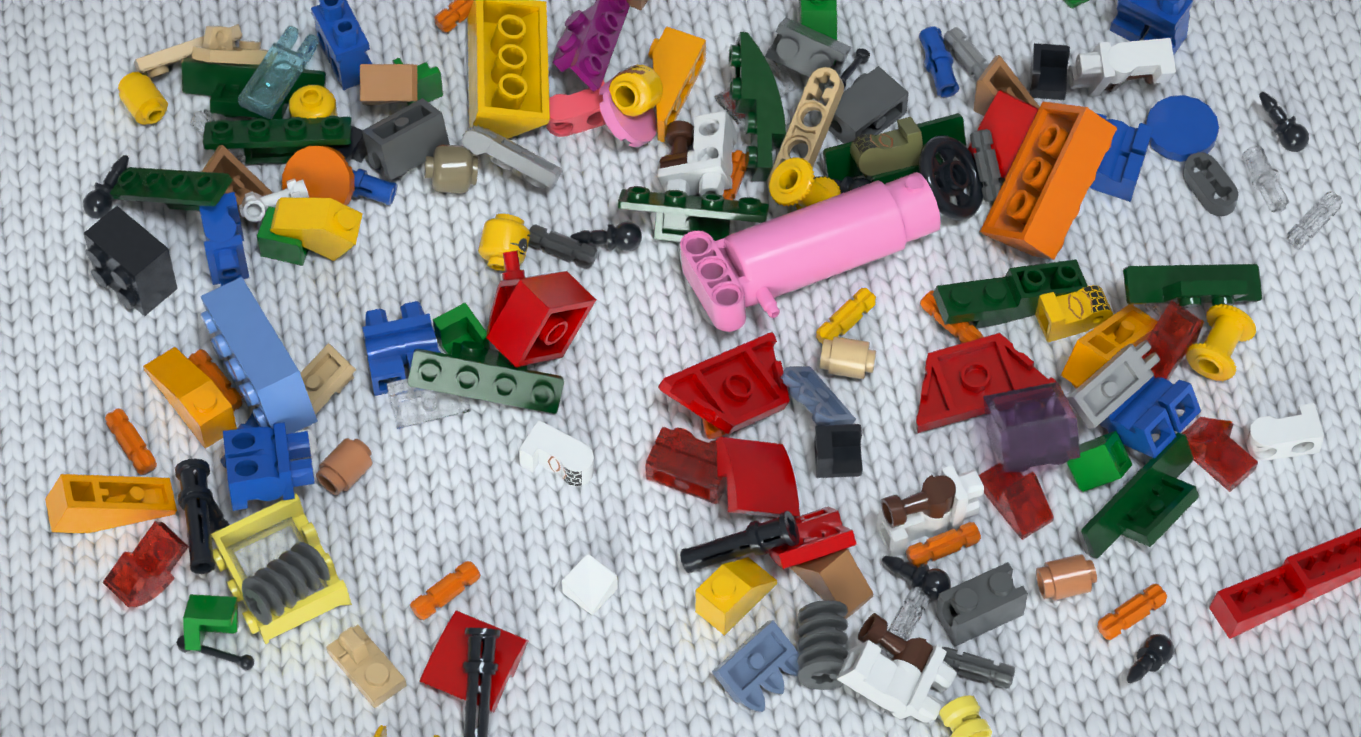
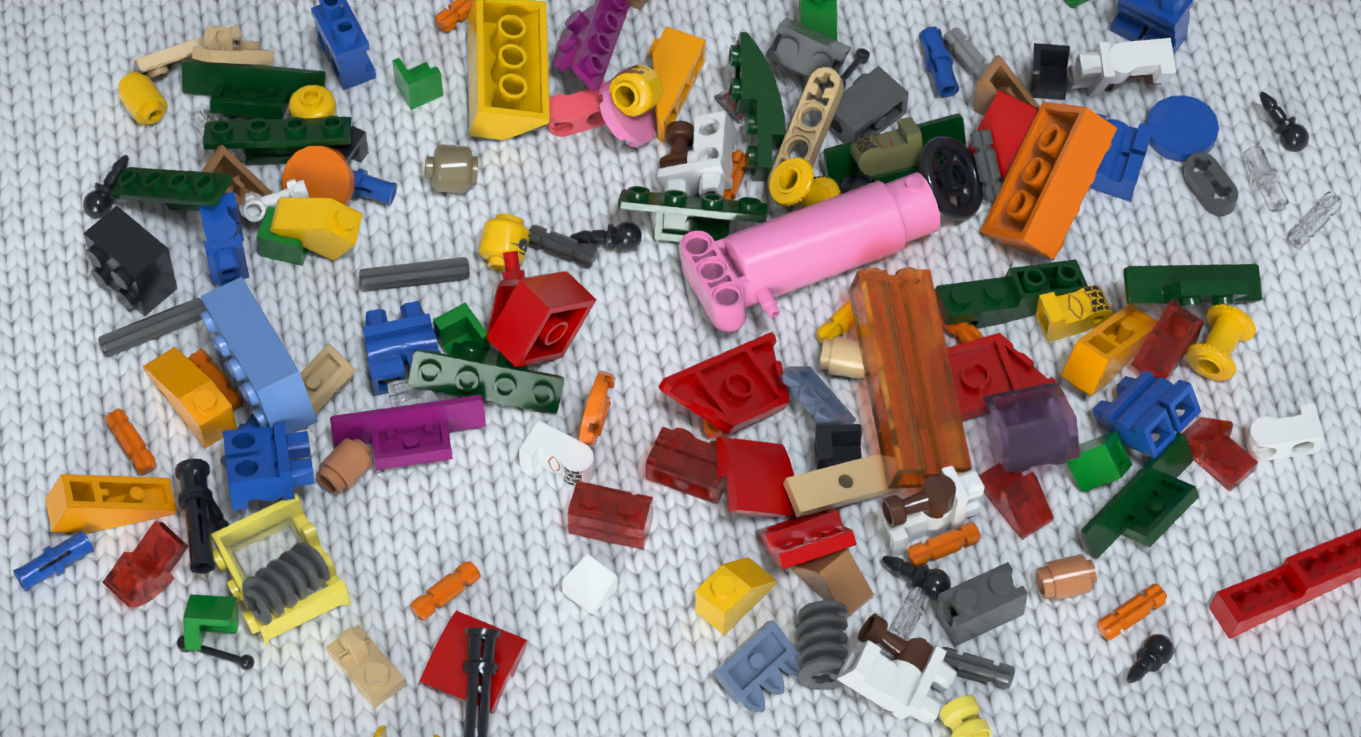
clear light blue hinge [238,25,319,119] -> none
medium nougat slope [360,64,417,106] -> none
dark grey brick [362,98,450,181] -> none
light grey hinge [461,125,562,188] -> none
black pin [680,511,800,573] -> none
light grey hinge [1067,340,1160,428] -> none
none -> blue pin [13,530,94,591]
none -> dark grey axle [98,298,206,357]
none -> magenta bracket [330,395,486,470]
none -> dark grey axle [359,257,470,291]
none -> clear red brick [567,481,653,550]
none -> orange tile [579,370,616,447]
none -> tan tile [783,451,905,518]
none -> clear orange brick [848,267,972,489]

